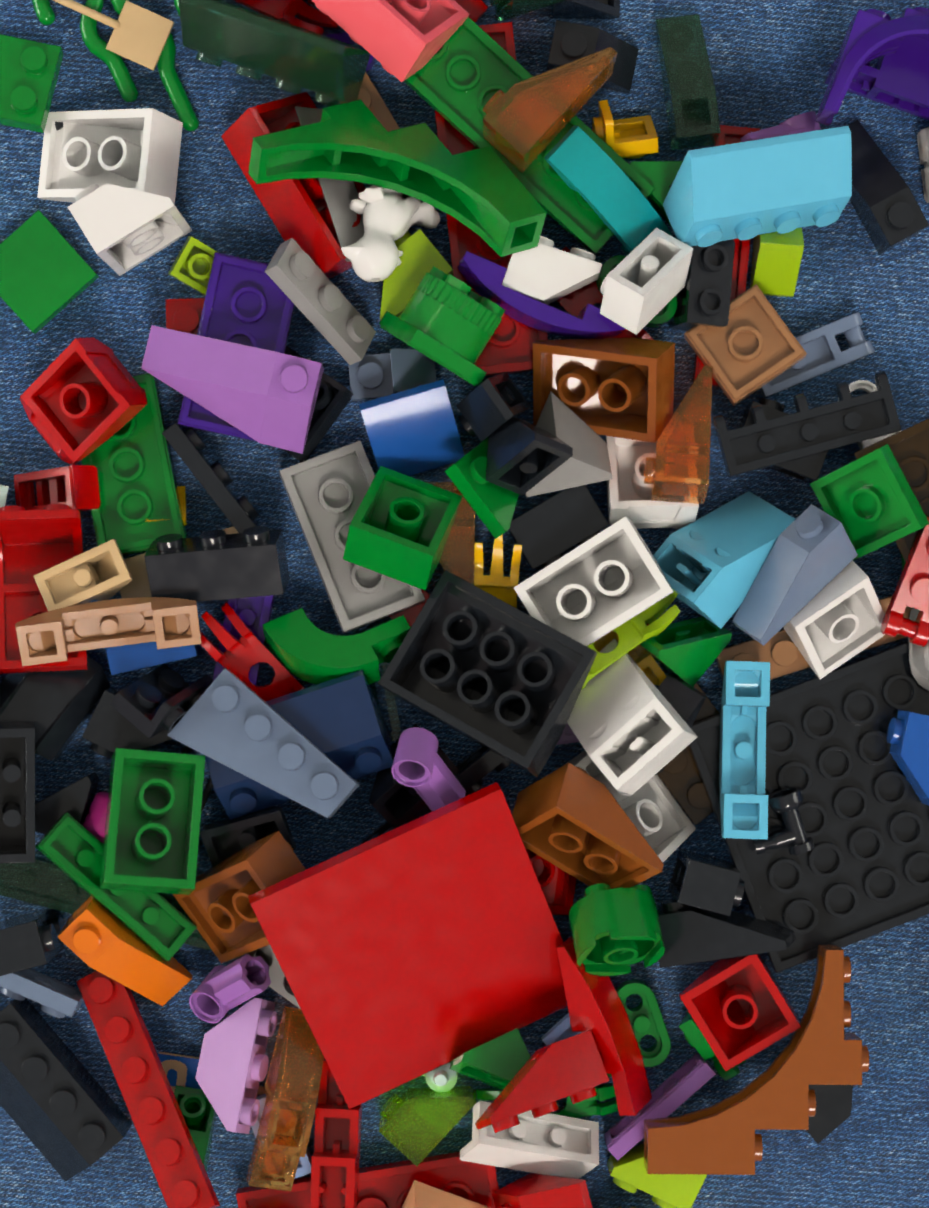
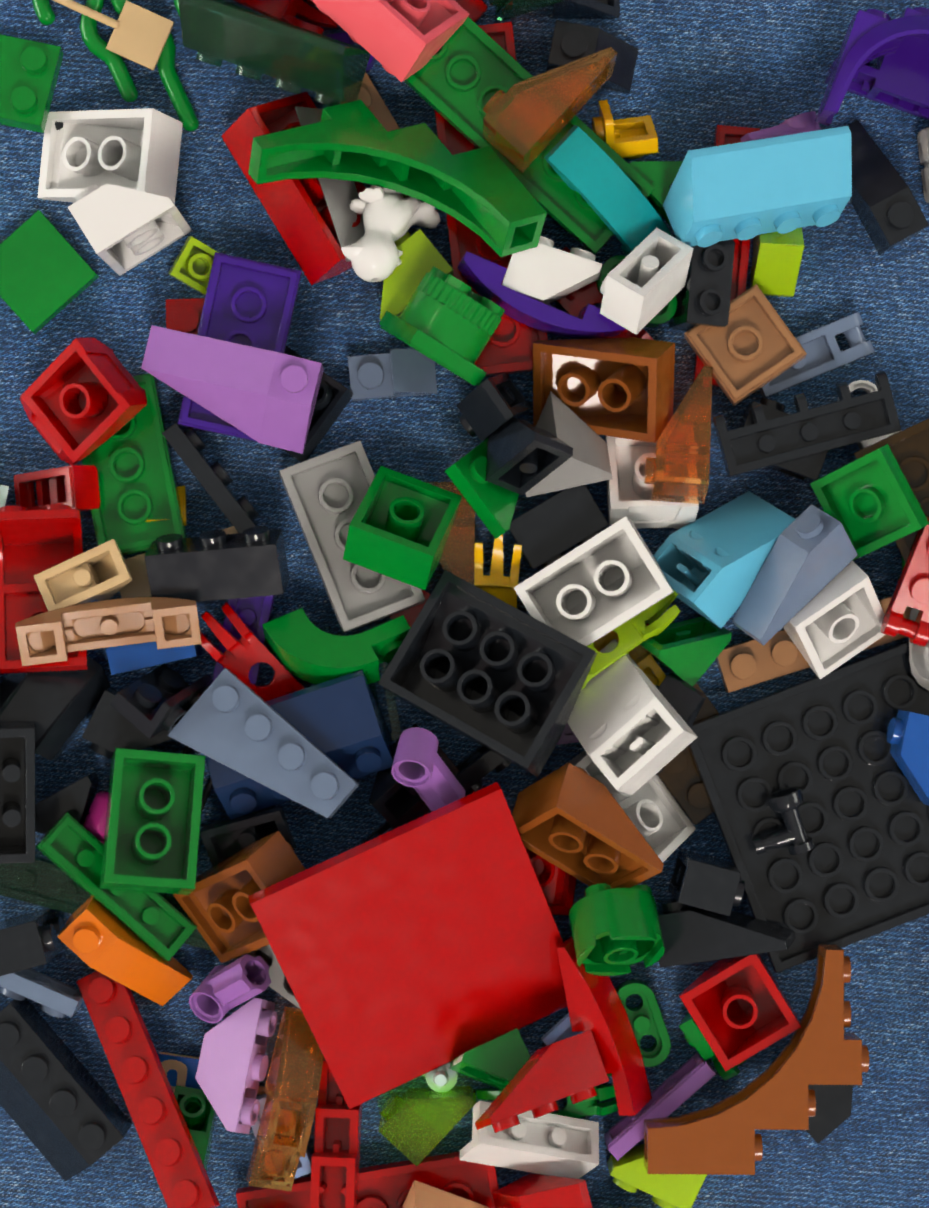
light grey plate [265,238,376,365] -> none
blue slope [359,379,464,476] -> none
clear green slope [655,14,721,150] -> none
medium azure slope [719,661,770,840] -> none

